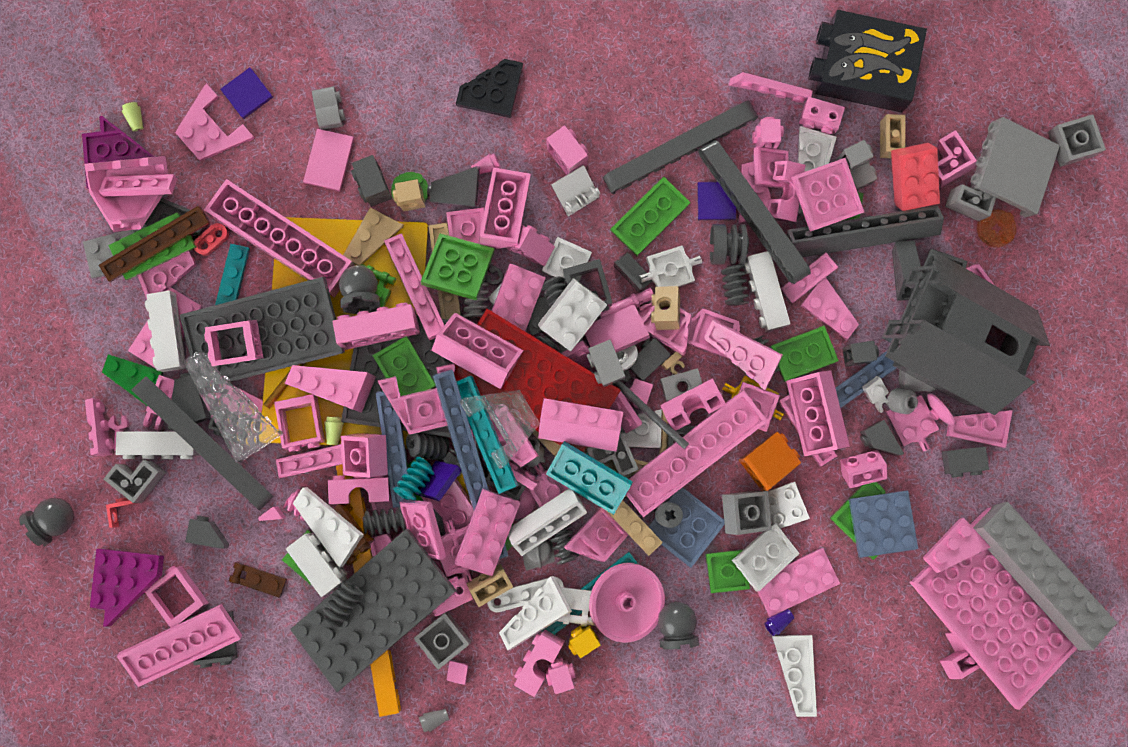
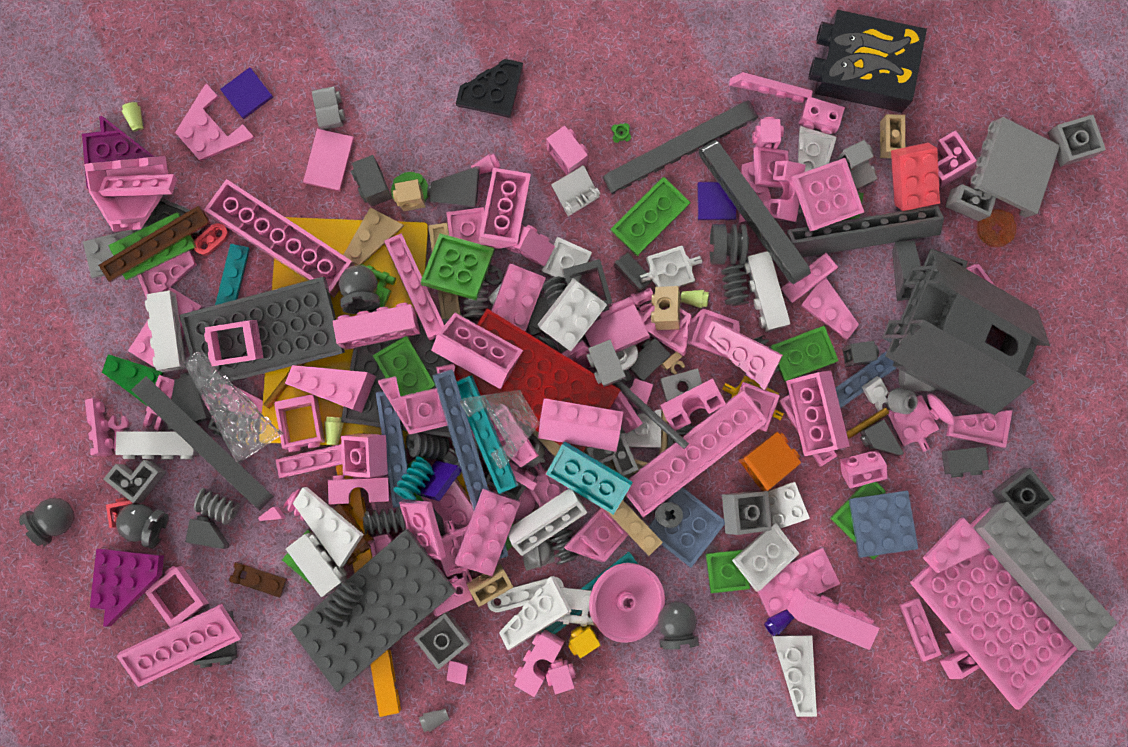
none -> dark grey tile [116,503,169,549]
none -> light grey piece [194,488,240,525]
none -> bright green plate [611,123,631,143]
none -> yellowish green cone [681,290,709,308]
none -> bright pink brick [787,588,880,650]
none -> pearl gold bar [846,407,890,439]
none -> bright pink plate [899,598,942,662]
none -> dark grey brick [992,468,1056,522]

